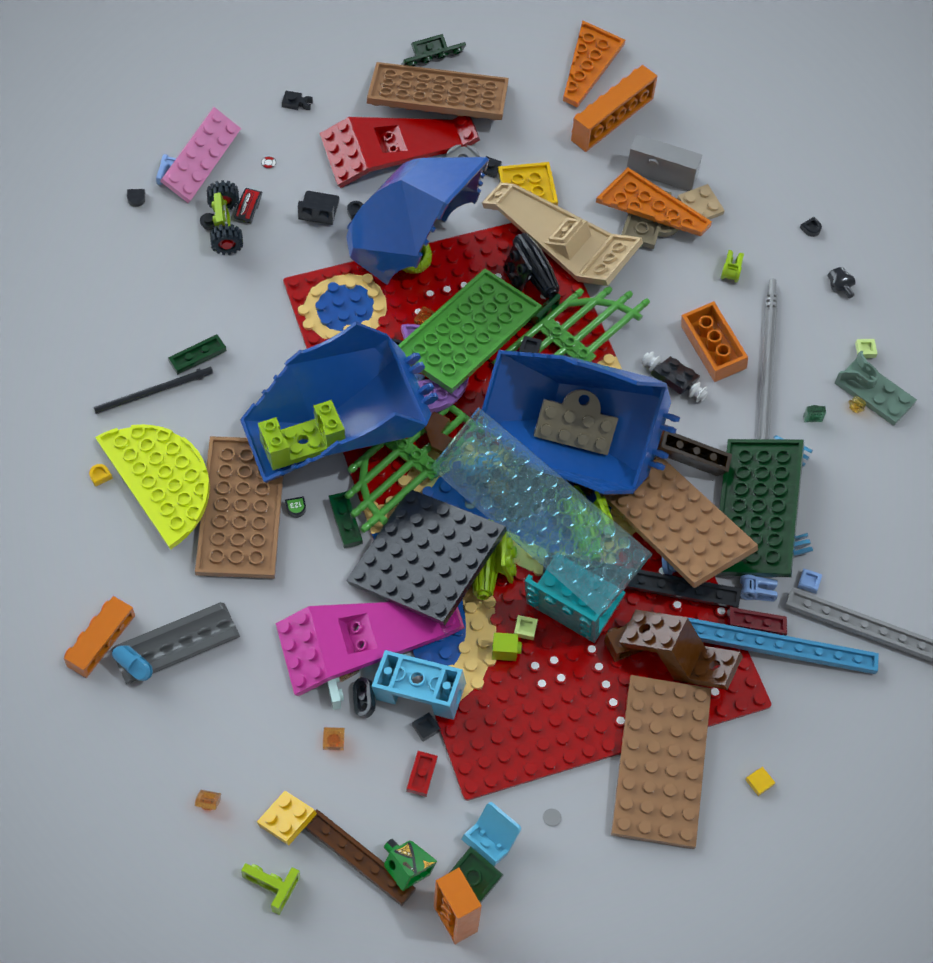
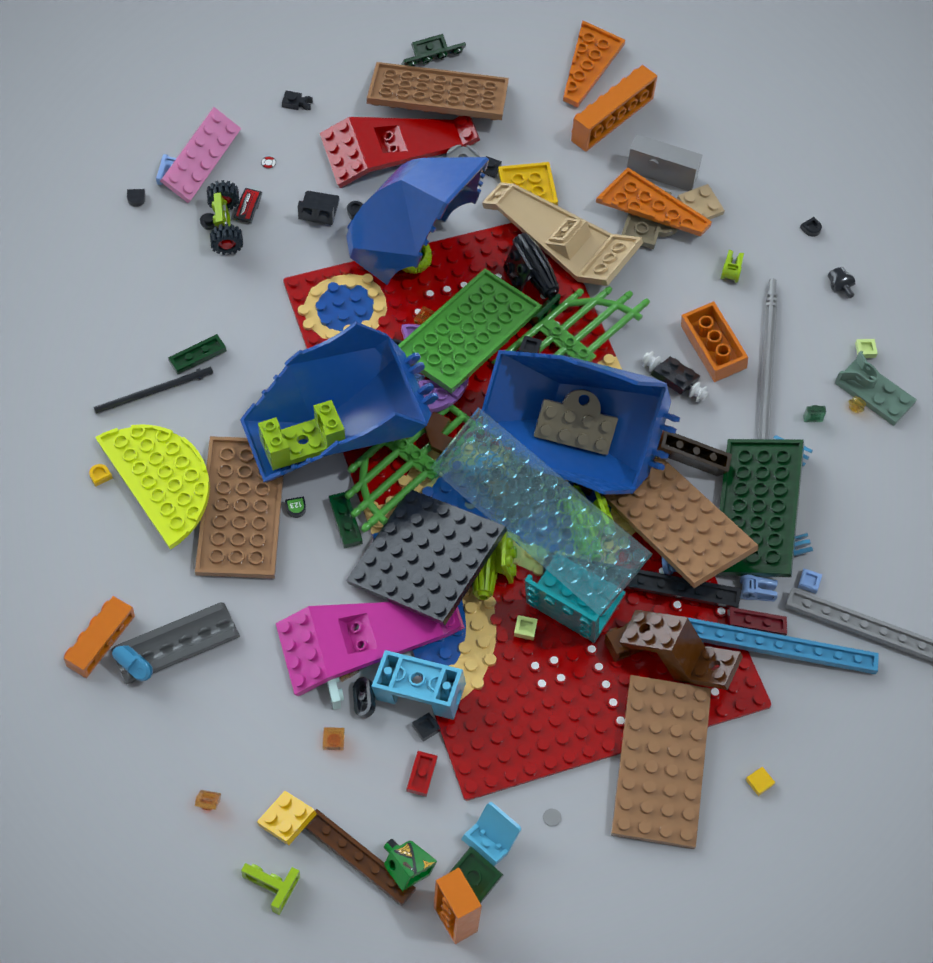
lime brick [492,633,522,661] -> none

